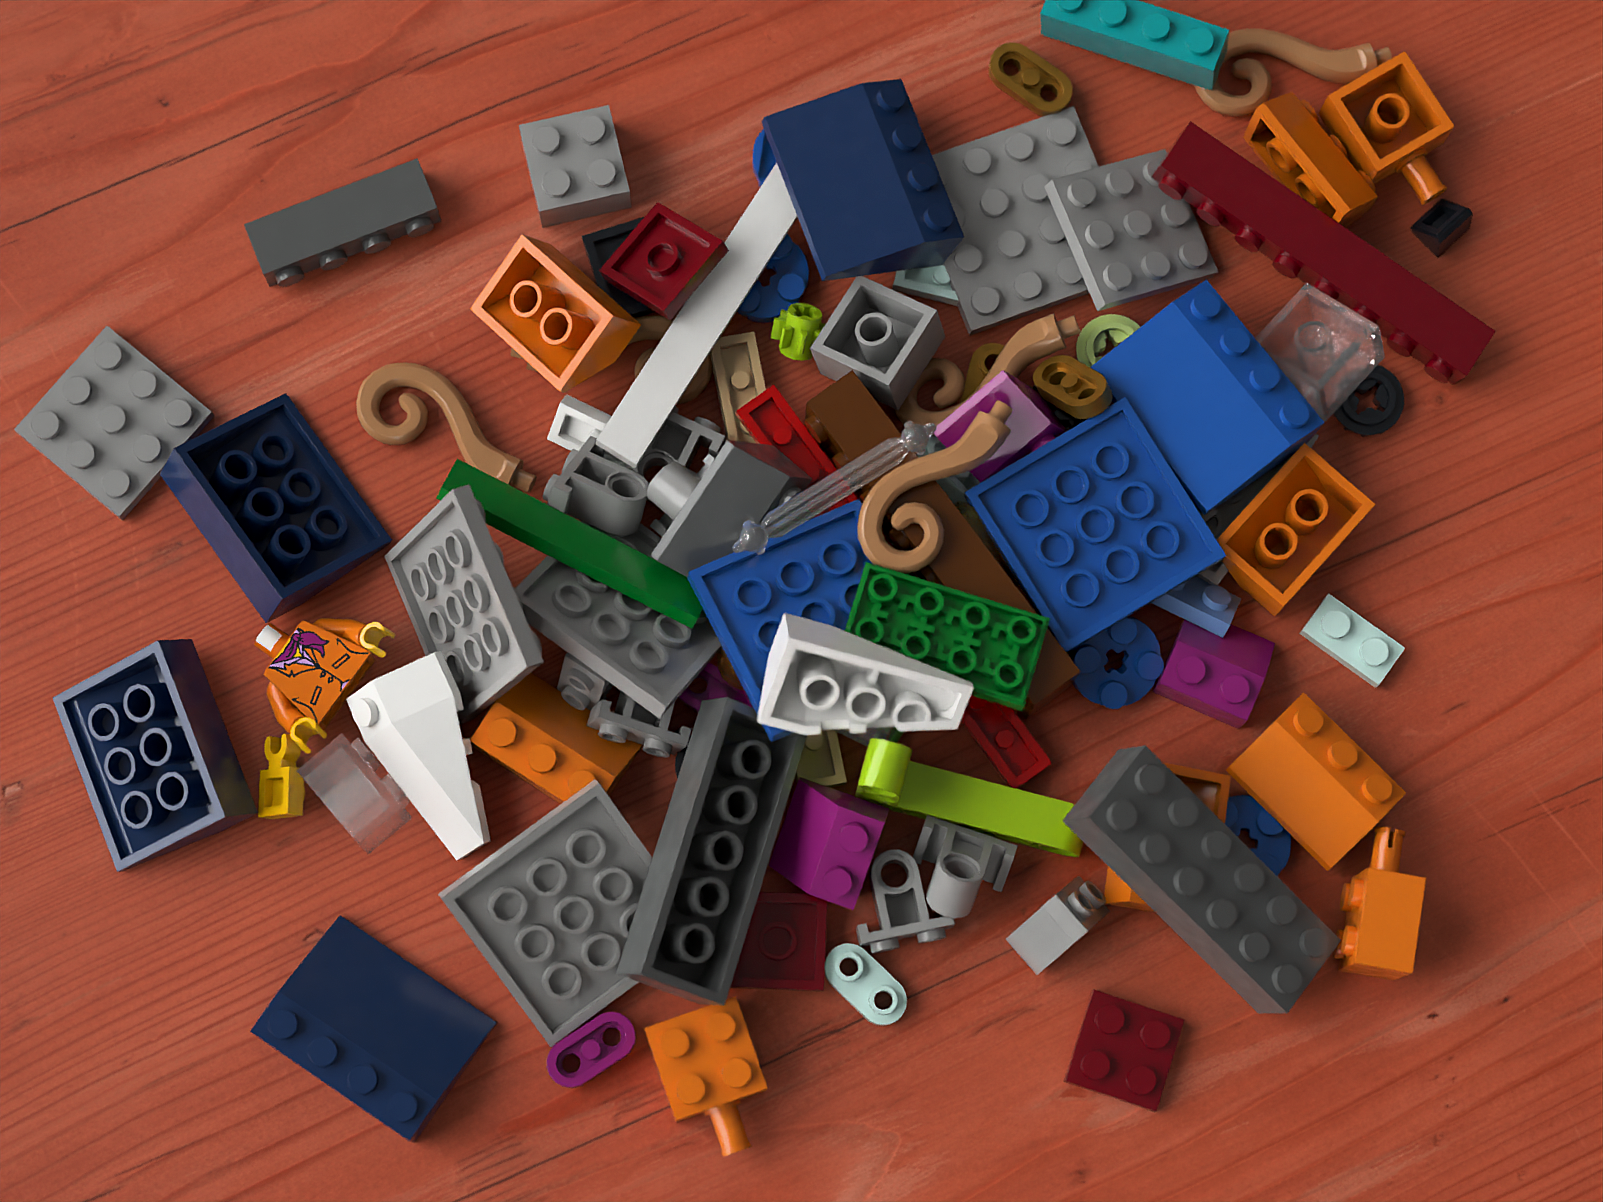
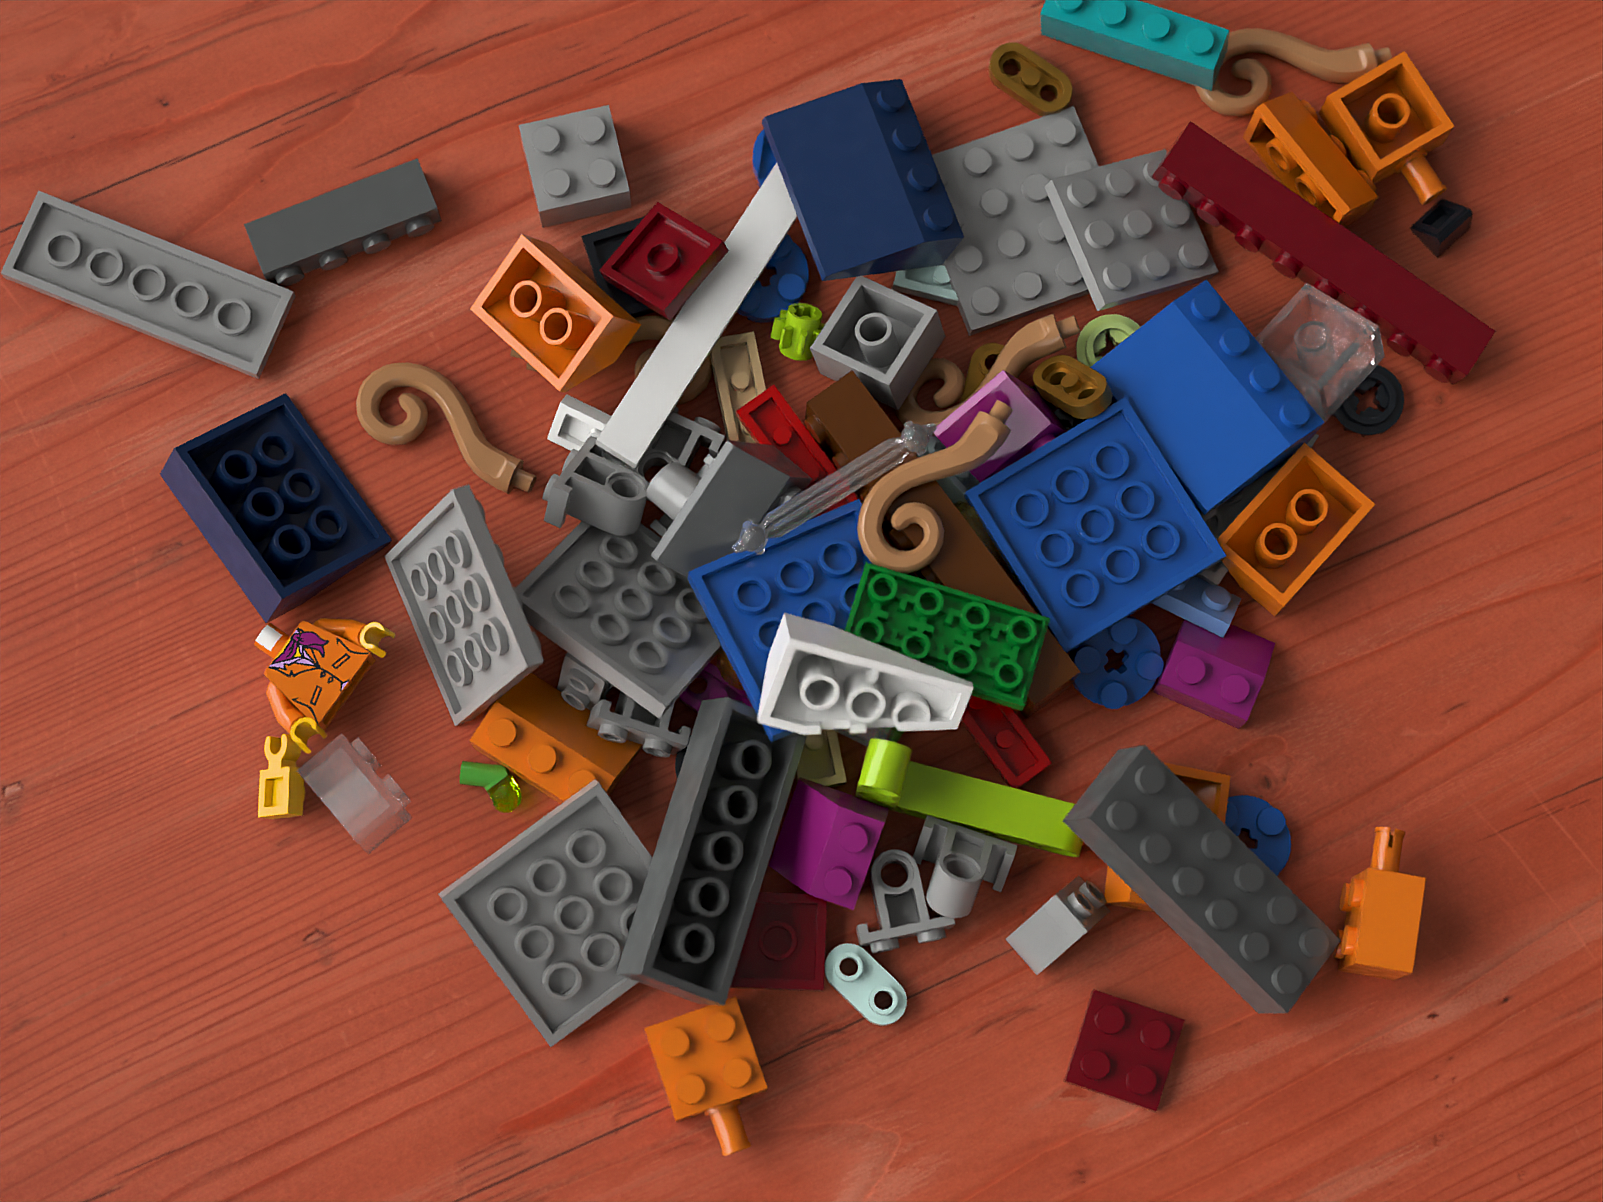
light grey plate [14,326,214,520] -> none
dark blue slope [52,639,258,872] -> none
dark blue slope [250,915,497,1143] -> none
white wedge [346,651,491,860] -> none
green tile [436,459,703,629] -> none
magenta plate [547,1012,636,1088] -> none
orange slope [1226,692,1406,871] -> none
light aqua plate [1299,594,1405,688] -> none
none -> light grey plate [1,191,296,379]
none -> arm [459,761,522,813]

